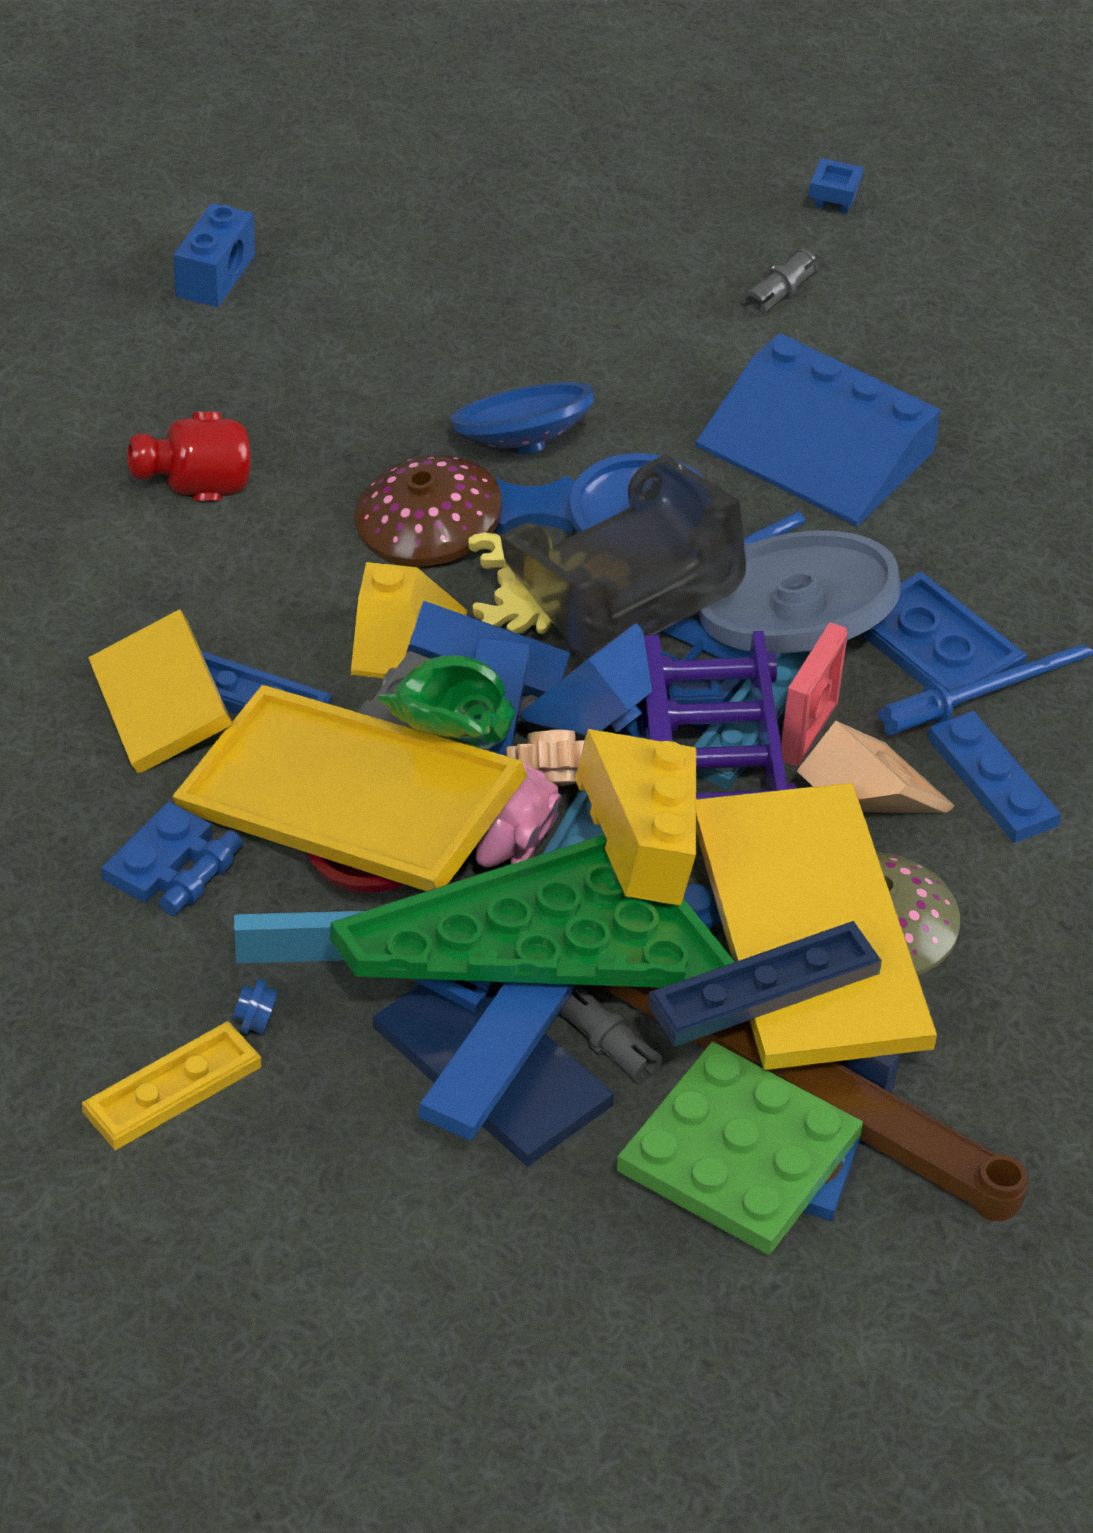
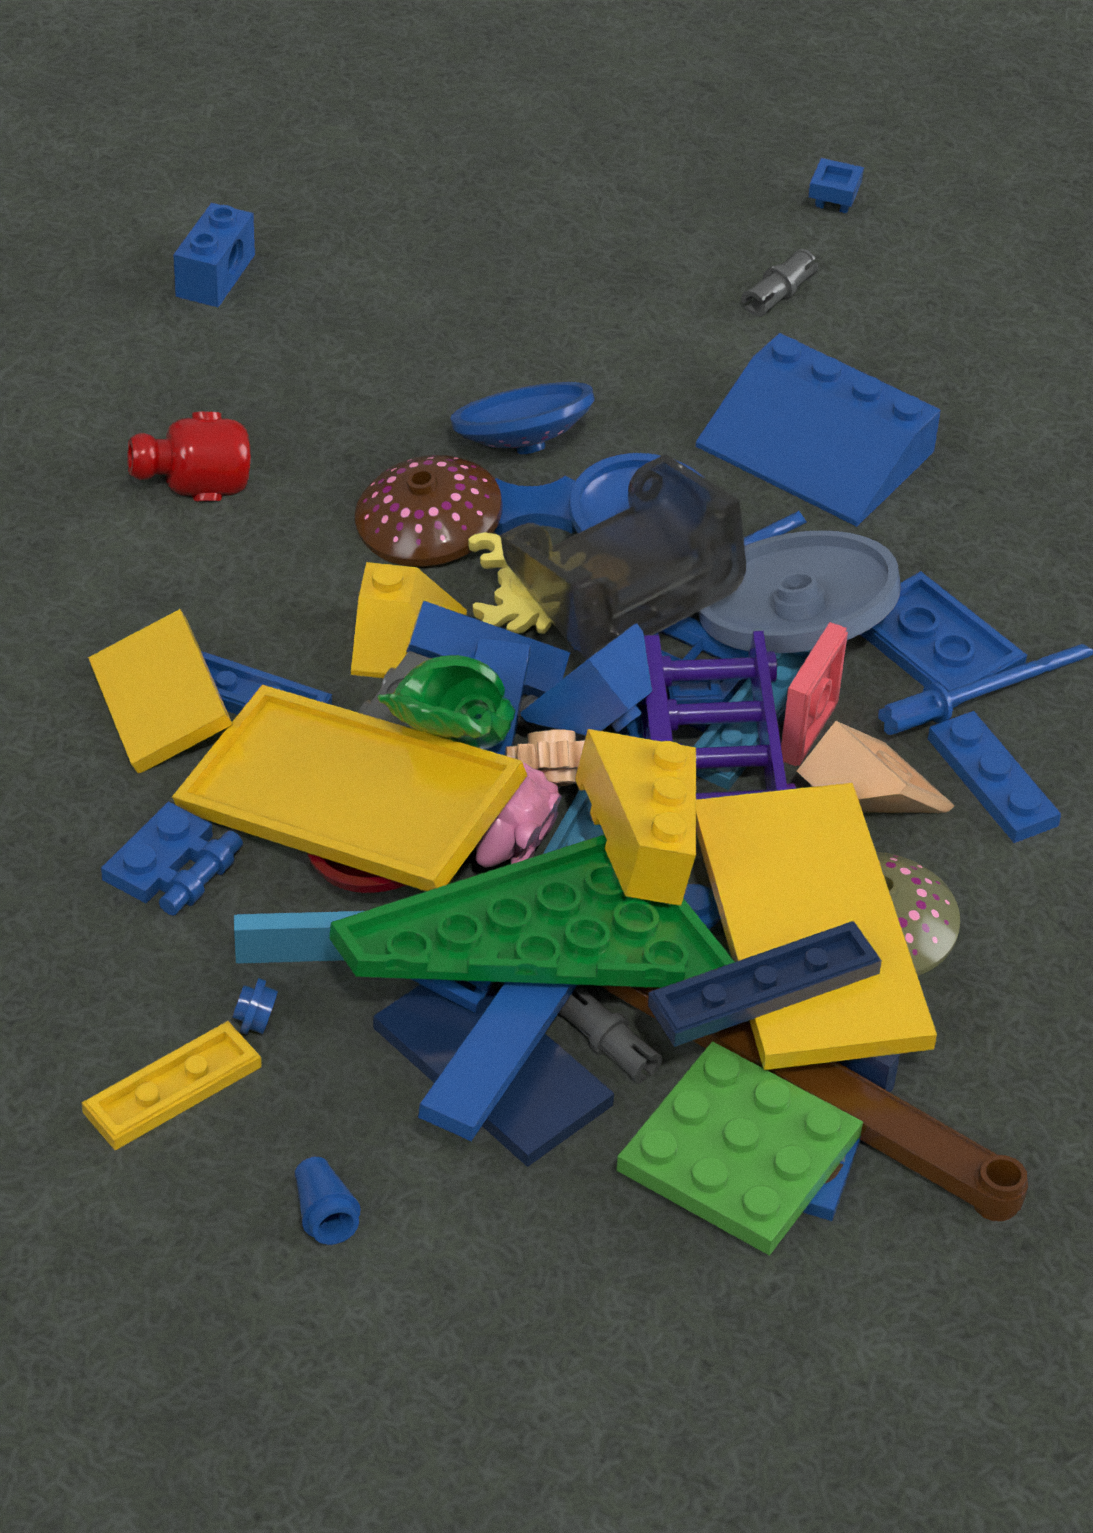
none -> blue cone [295,1157,361,1245]

